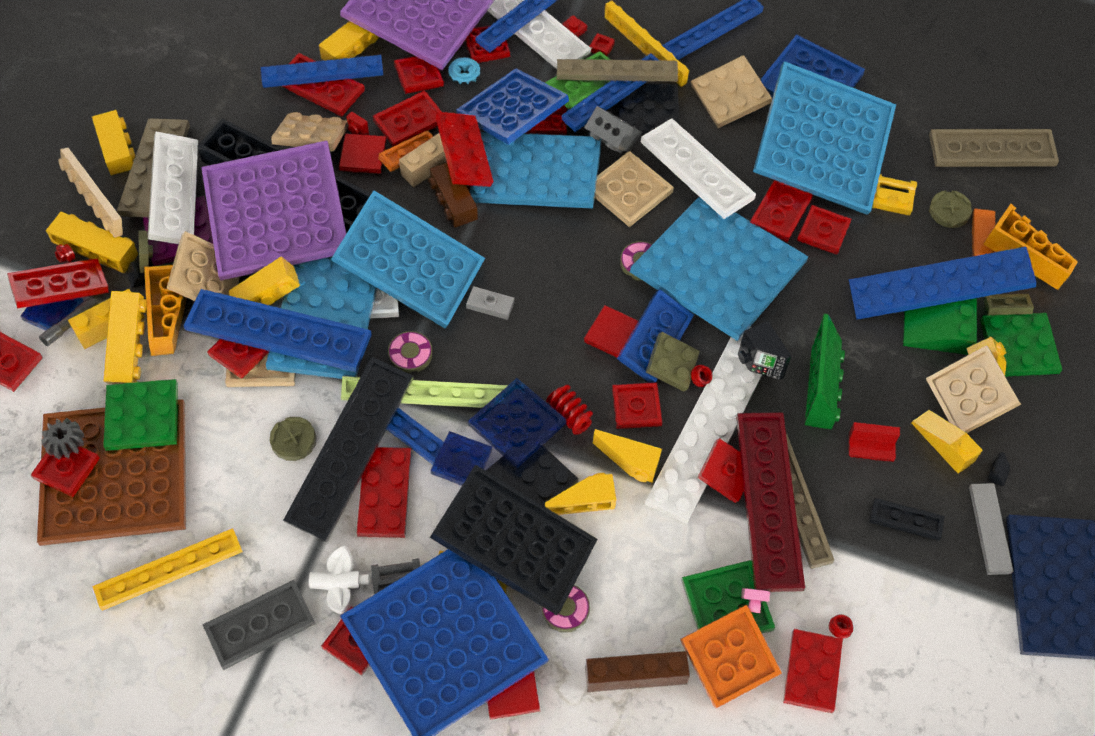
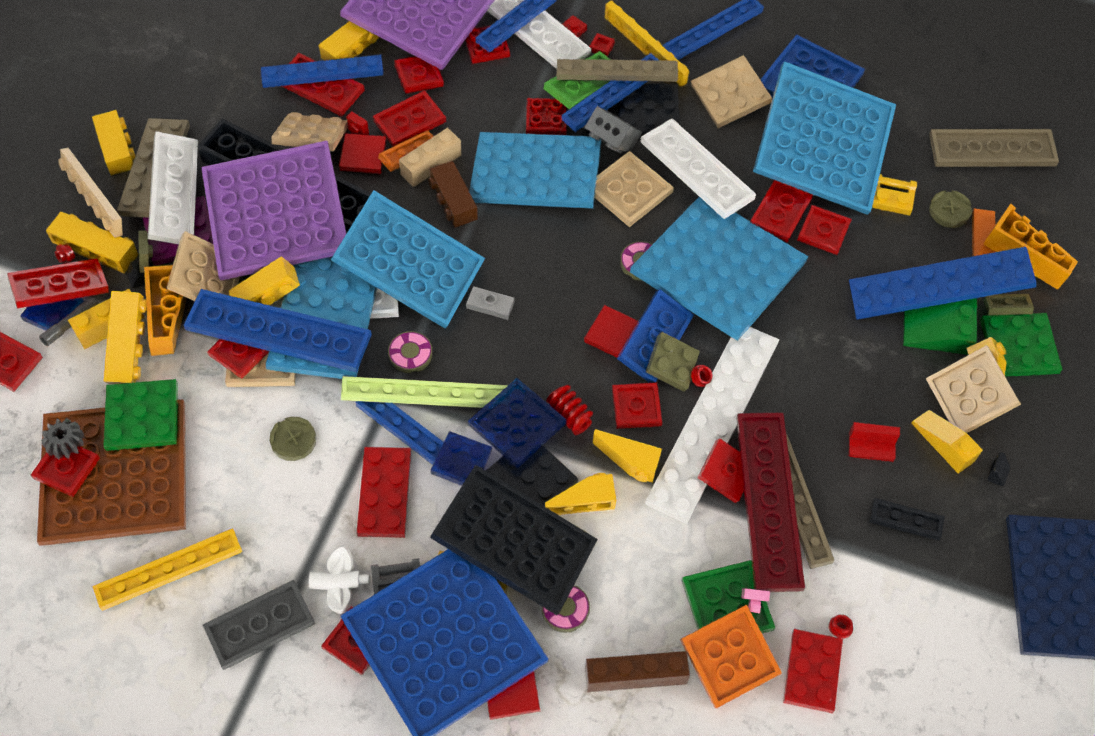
black plate [283,357,414,543] -> none
red plate [435,112,494,187] -> none
medium azure gear [449,58,480,84] -> none
blue plate [456,68,569,145] -> none
black slope [738,321,791,380] -> none
green slope [805,314,845,429] -> none
light grey tile [969,483,1013,575] -> none

